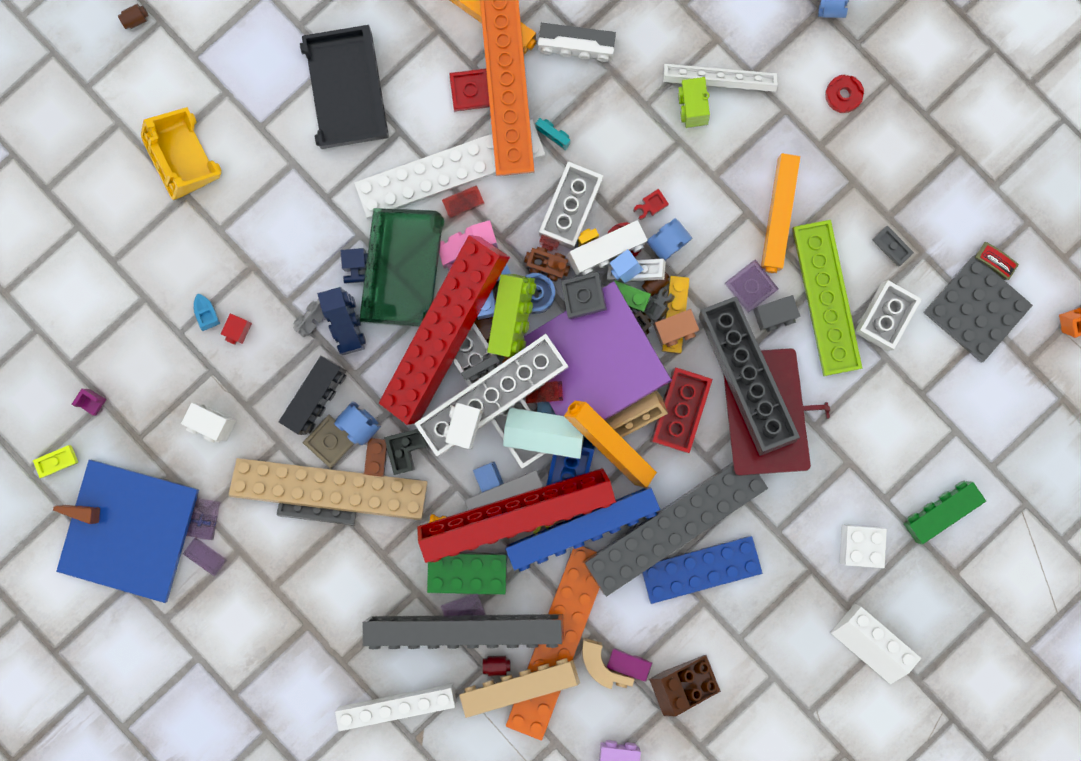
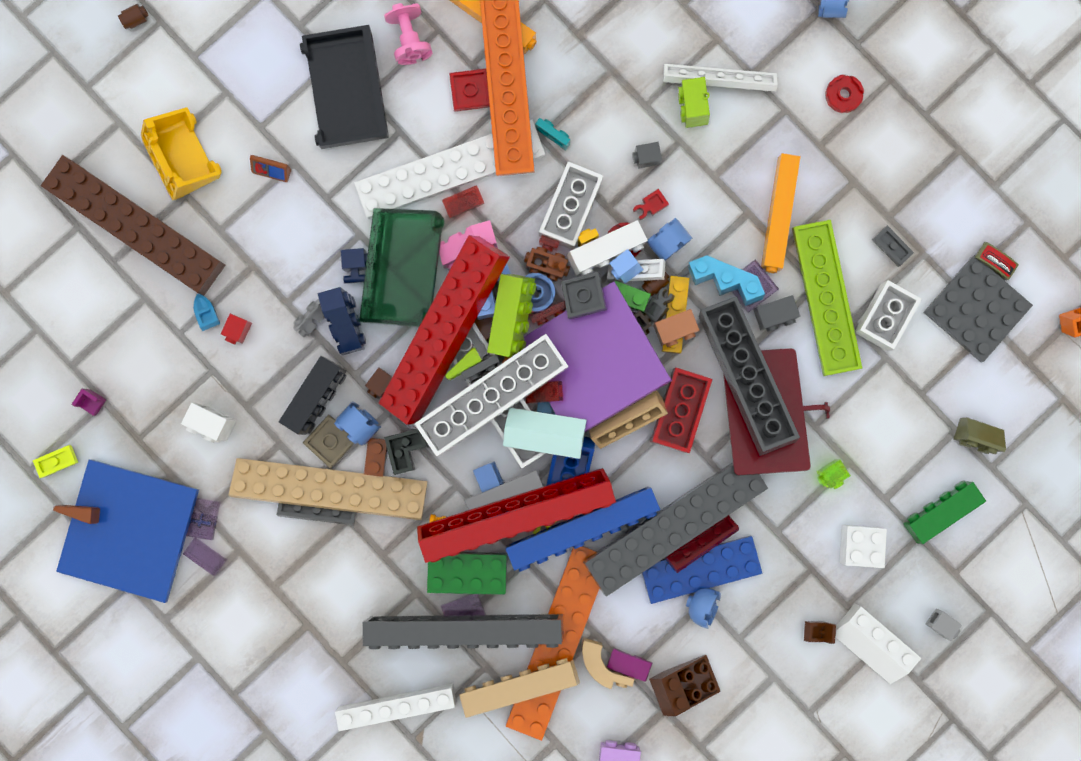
white brick [443,403,483,449] -> none
dark red brick [483,656,510,676] -> none
piece [538,22,616,62] -> none
light orange brick [564,400,657,488] -> none
none -> reddish brown brick [40,155,225,296]
none -> slope [250,155,291,182]
none -> reddish brown brick [365,368,392,398]
none -> bright pink piece [384,3,433,65]
none -> lime slope [445,347,482,380]
none -> clear red plate [530,300,566,326]
none -> dark grey brick [632,141,662,169]
none -> dark red plate [665,515,739,573]
none -> medium blue cylinder [686,588,721,629]
none -> medium azure brick [688,255,765,306]
none -> reddish brown bracket [804,621,836,644]
none -> clear neon green brick [816,459,851,489]
none -> light grey brick [926,609,962,641]
none -> olive slope [953,417,1006,454]

